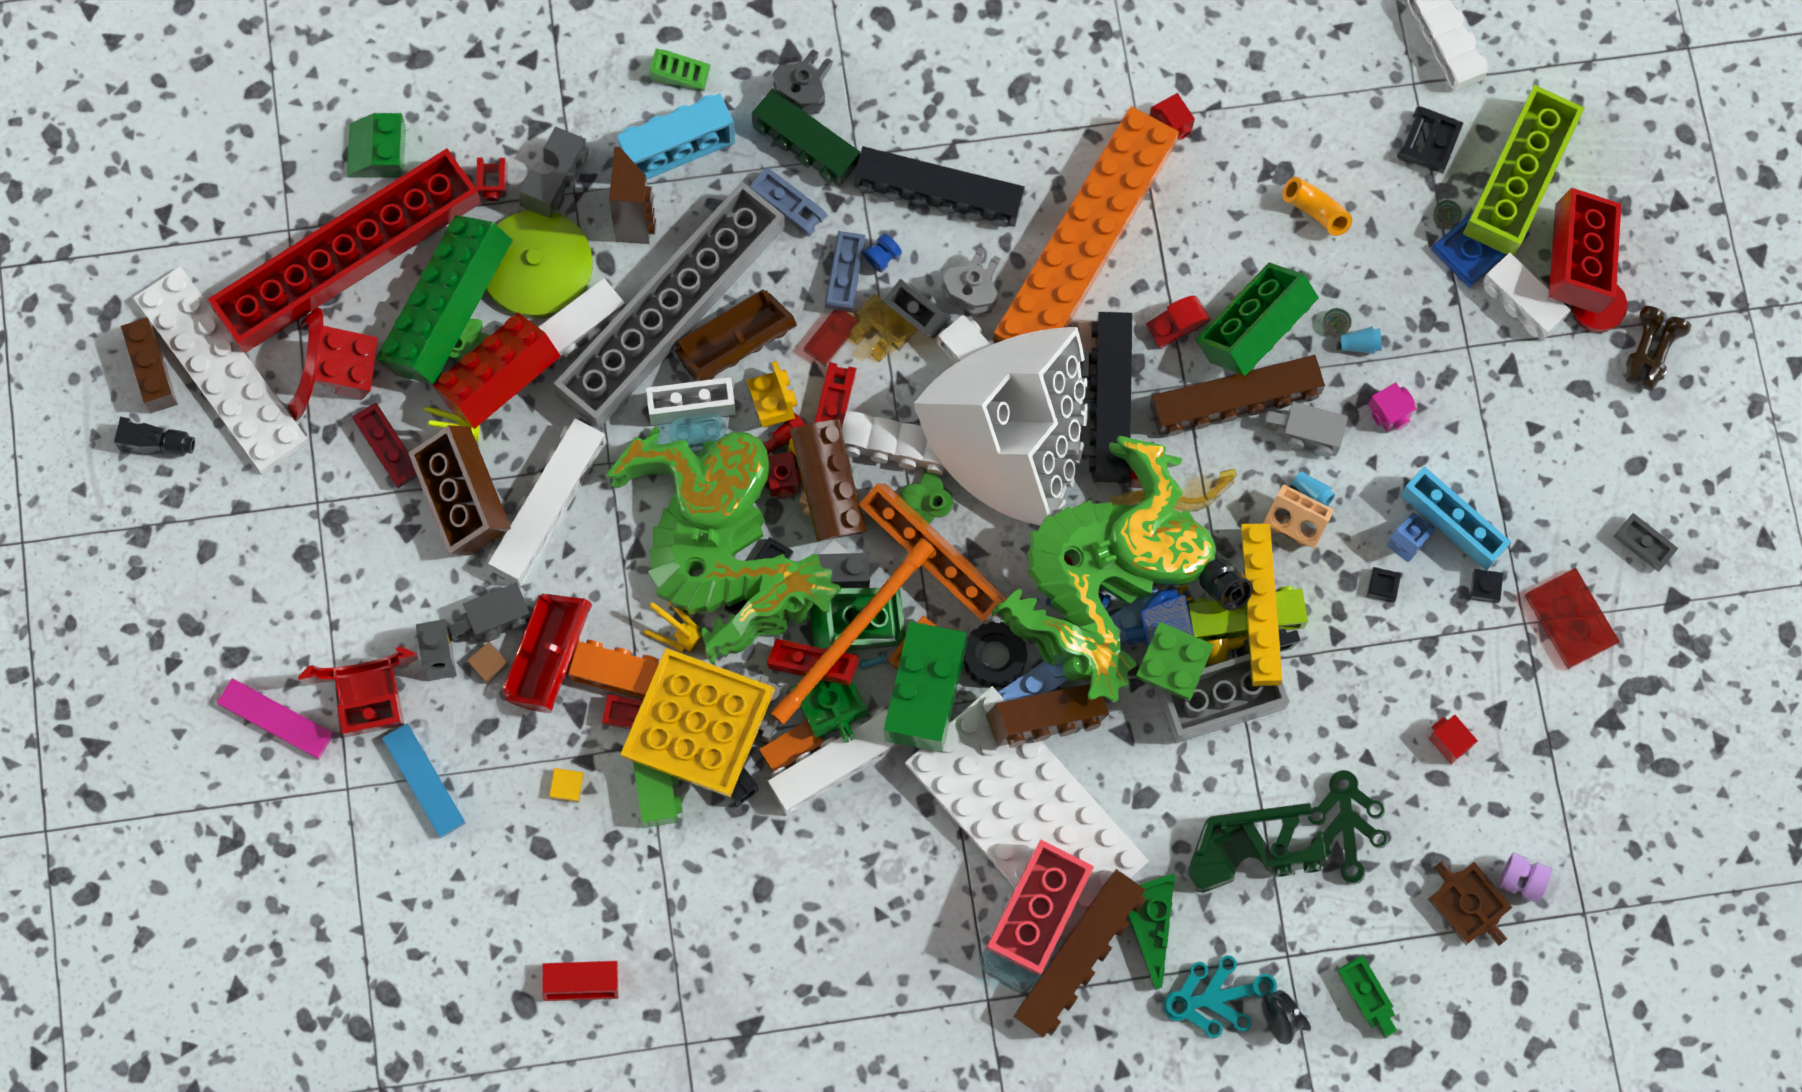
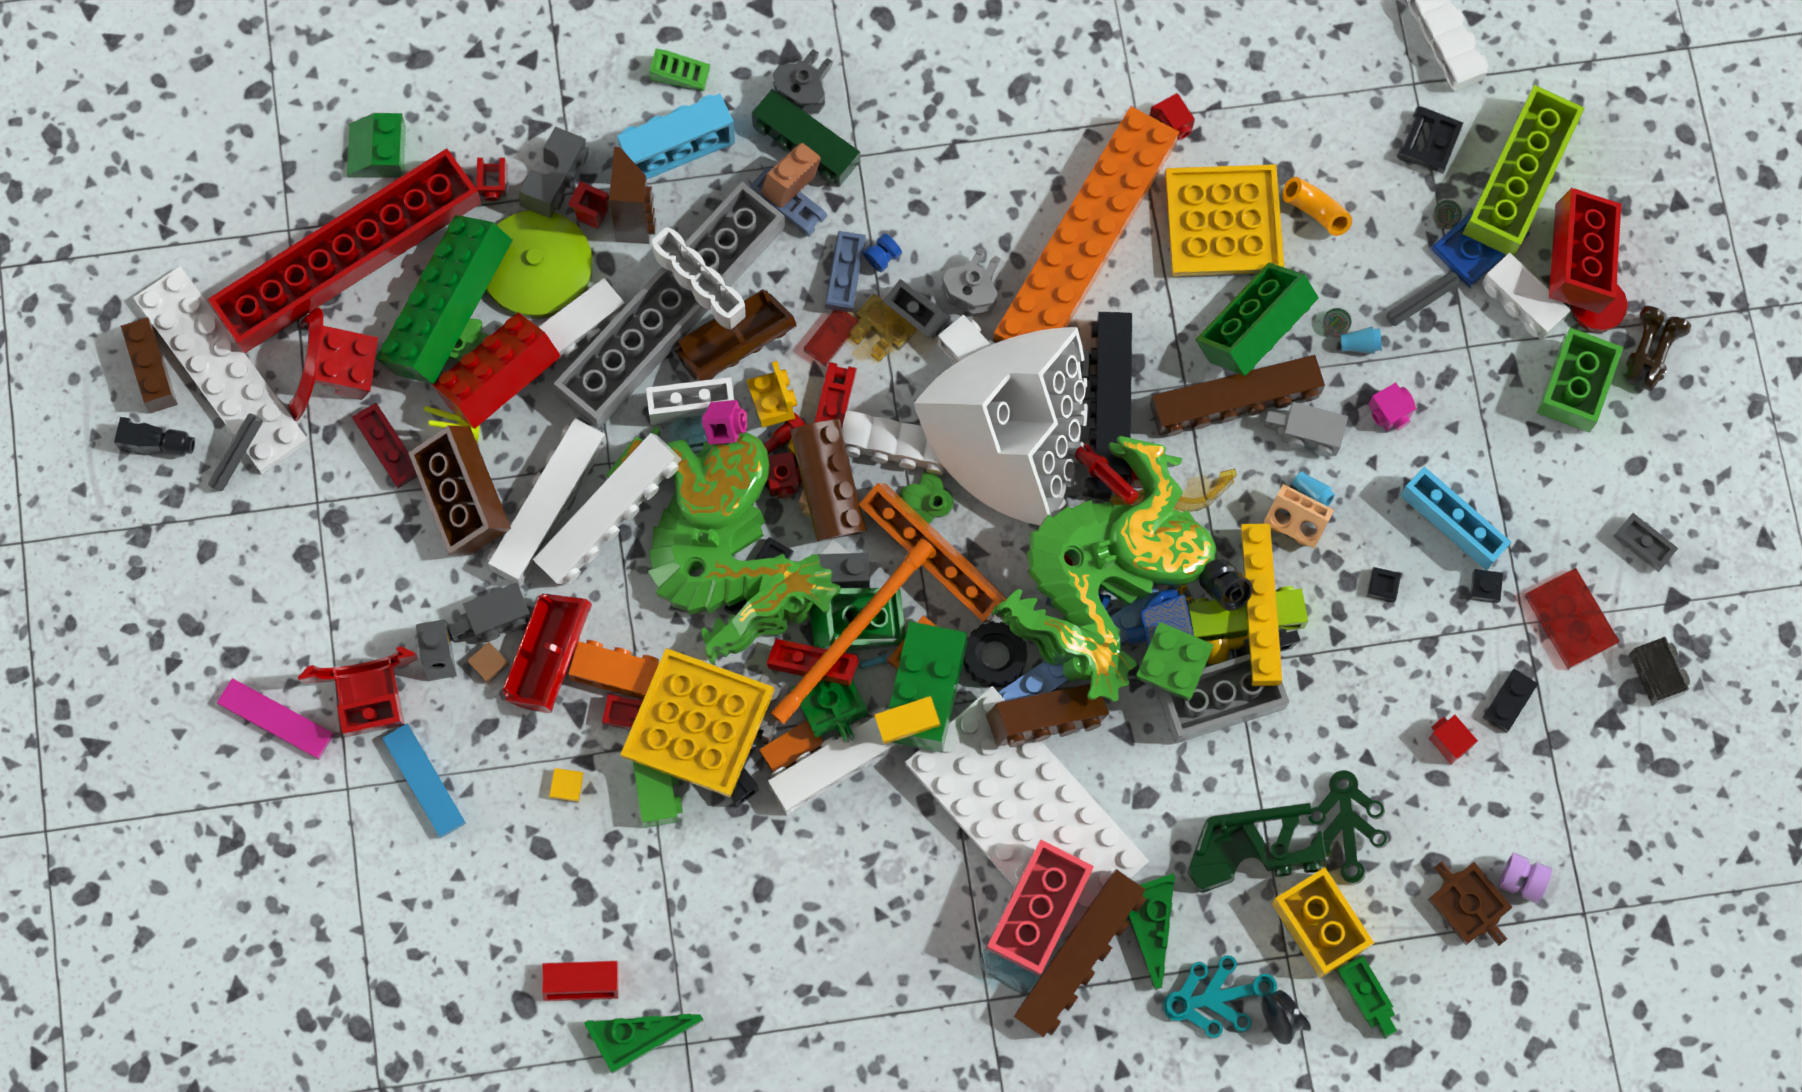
yellow plant [643,601,703,653] -> none
black brick [854,146,1025,227] -> none
red brick [1146,295,1211,349] -> none
medium blue slope [1387,512,1436,562] -> none
none -> dark grey axle [208,413,263,491]
none -> white brick [533,433,682,585]
none -> red window [568,181,610,229]
none -> green wing [584,1014,704,1074]
none -> white brick [651,227,746,330]
none -> dark pink brick [702,400,747,445]
none -> nougat brick [761,143,821,208]
none -> yellow tile [875,696,940,744]
none -> red axle [1075,444,1139,505]
none -> black tile [1082,477,1112,502]
none -> yellow plate [1165,164,1284,277]
none -> yellow brick [1271,867,1374,979]
none -> dark grey axle [1386,272,1460,326]
none -> black plate [1482,669,1538,733]
none -> bright green brick [1536,327,1624,433]
none -> clear smoke brick [1629,637,1690,706]

